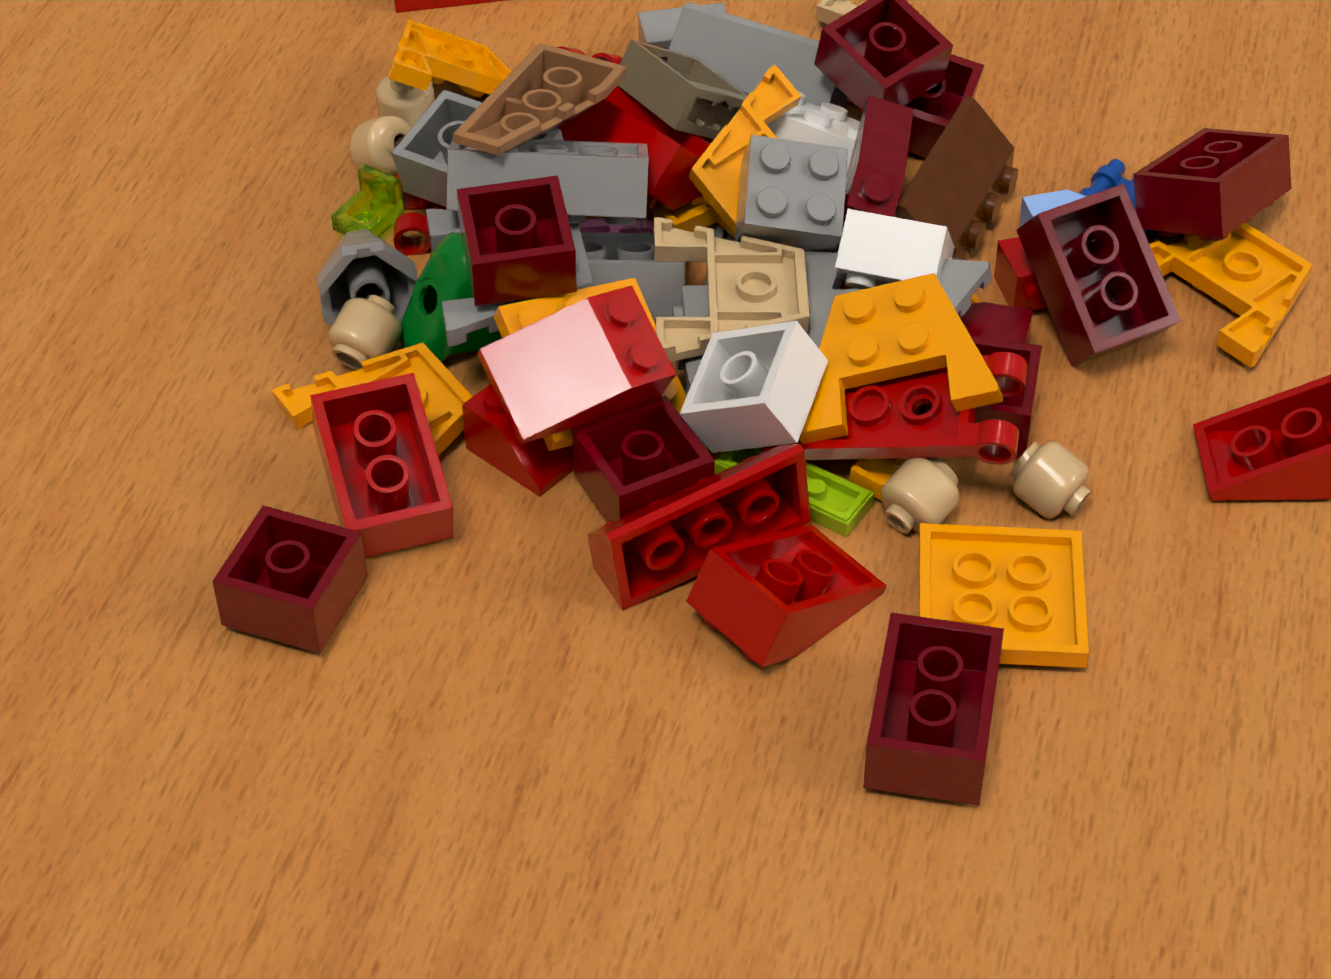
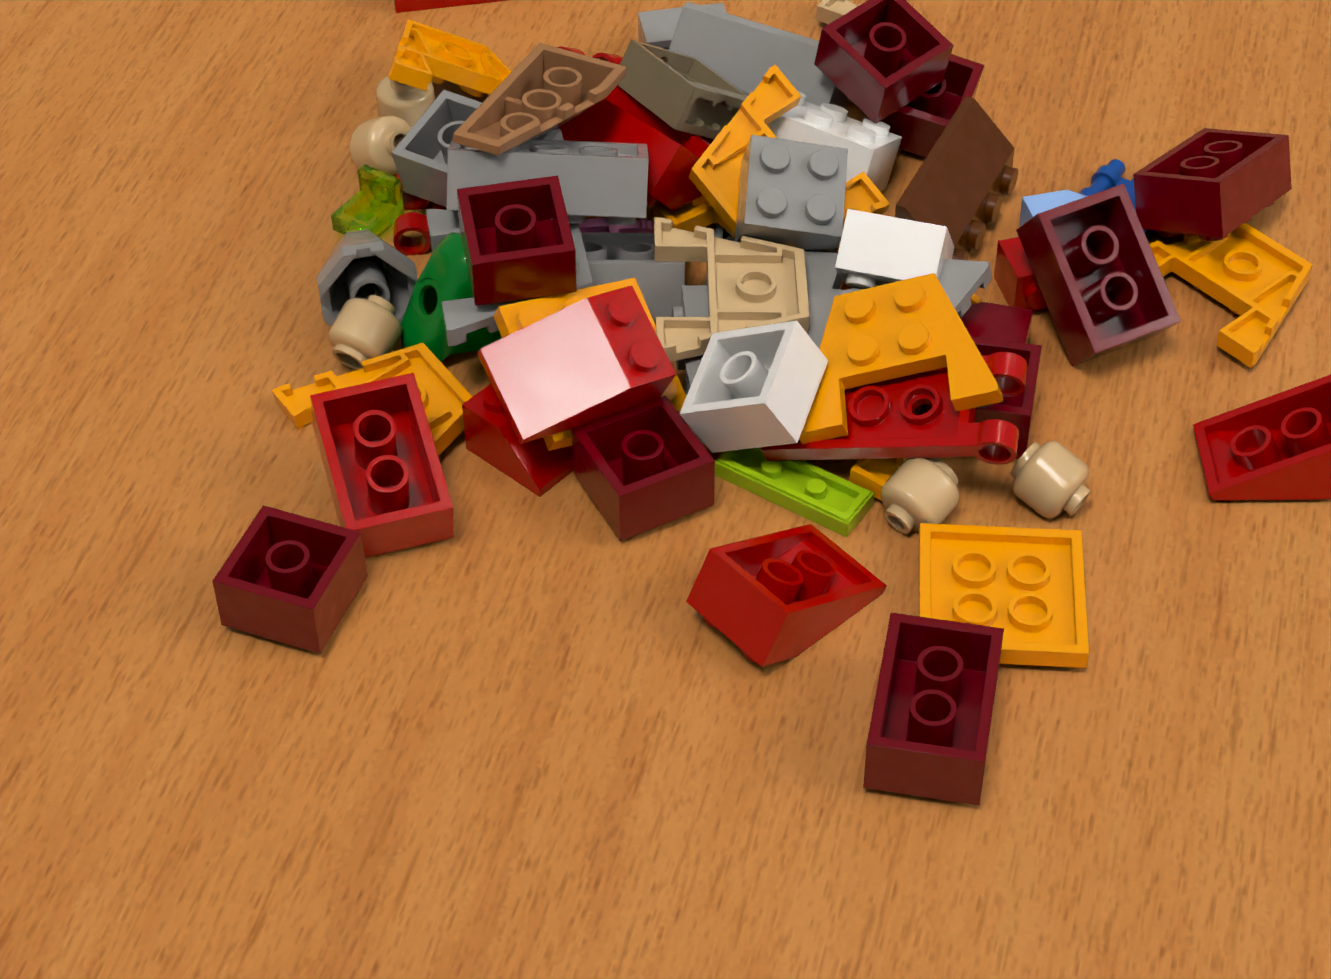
red slope [587,444,811,611] -> none
dark red slope [843,95,914,228] -> none

